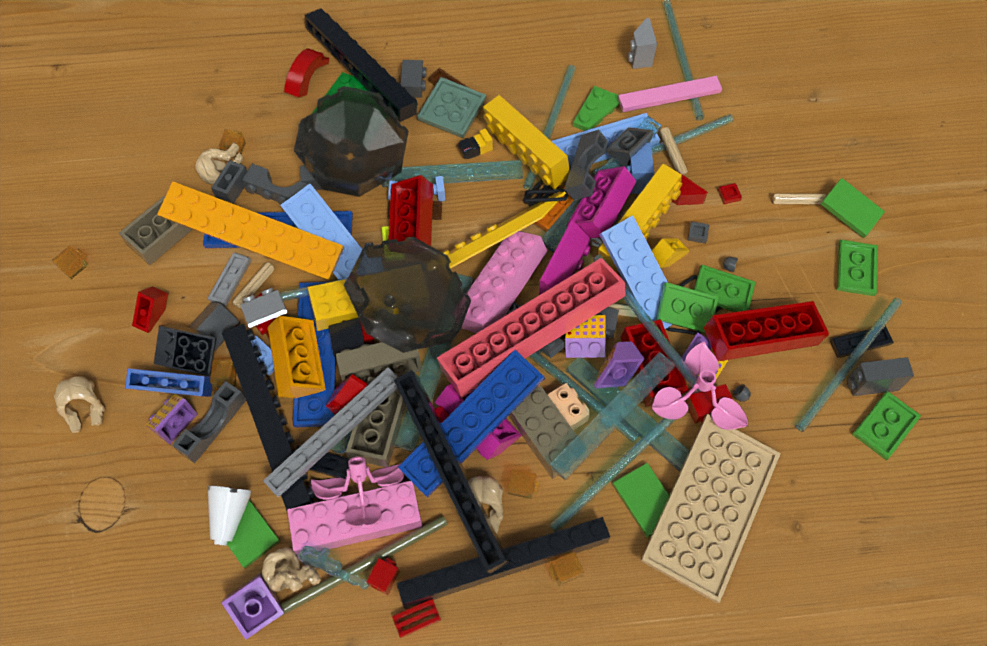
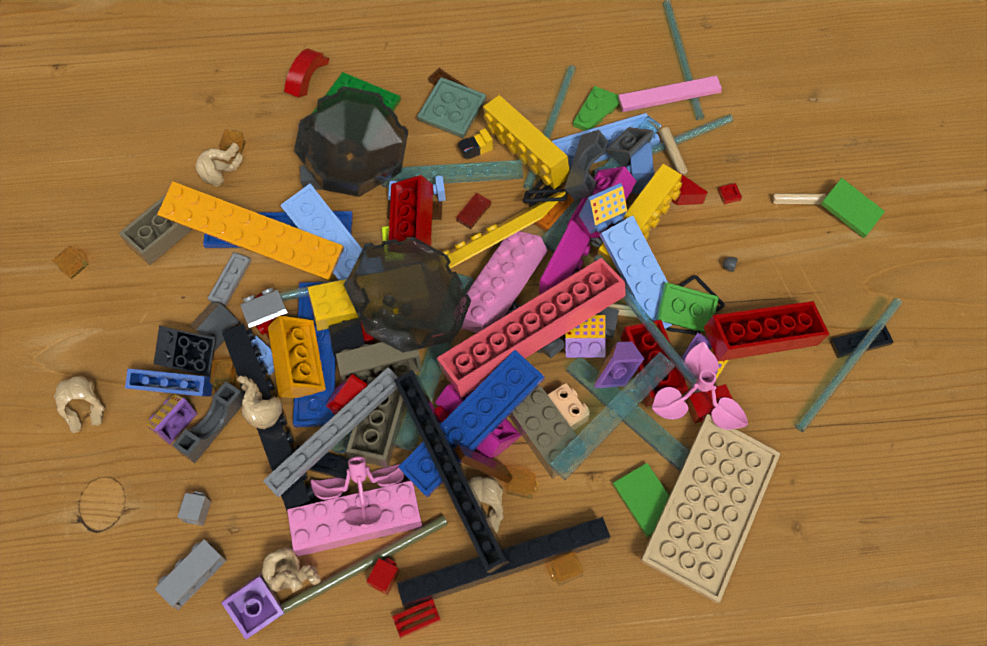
red slope [132,286,168,333] -> none
white cone [208,486,251,545] -> none
dark grey brick [211,160,247,204] -> none
bright green tile [227,500,280,569] -> none
tan axle [232,262,275,309] -> none
dark grey arch [242,164,317,204] -> none
clear light blue piece [297,546,369,590] -> none
black brick [304,8,418,122] -> none
dark grey brick [401,60,427,98] -> none
clear light blue piece [529,351,639,443] -> none
clear light blue piece [549,406,689,532] -> none
light grey slope [628,18,657,69] -> none
yellow slope [652,238,690,268] -> none
dark grey plate [688,221,709,244] -> none
bright green tile [694,265,756,312] -> none
dark grey hinge [733,384,751,402] -> none
bright green tile [837,240,878,296] -> none
dark grey brick [847,357,914,396] -> none
bright green tile [852,391,921,460] -> none
none -> light grey brick [155,540,227,610]
none -> light grey brick [178,491,211,526]
none -> tan hair [237,376,282,429]
none -> reddish brown tile [454,444,513,483]
none -> clear red tile [456,193,491,229]
none -> slope [579,183,627,234]

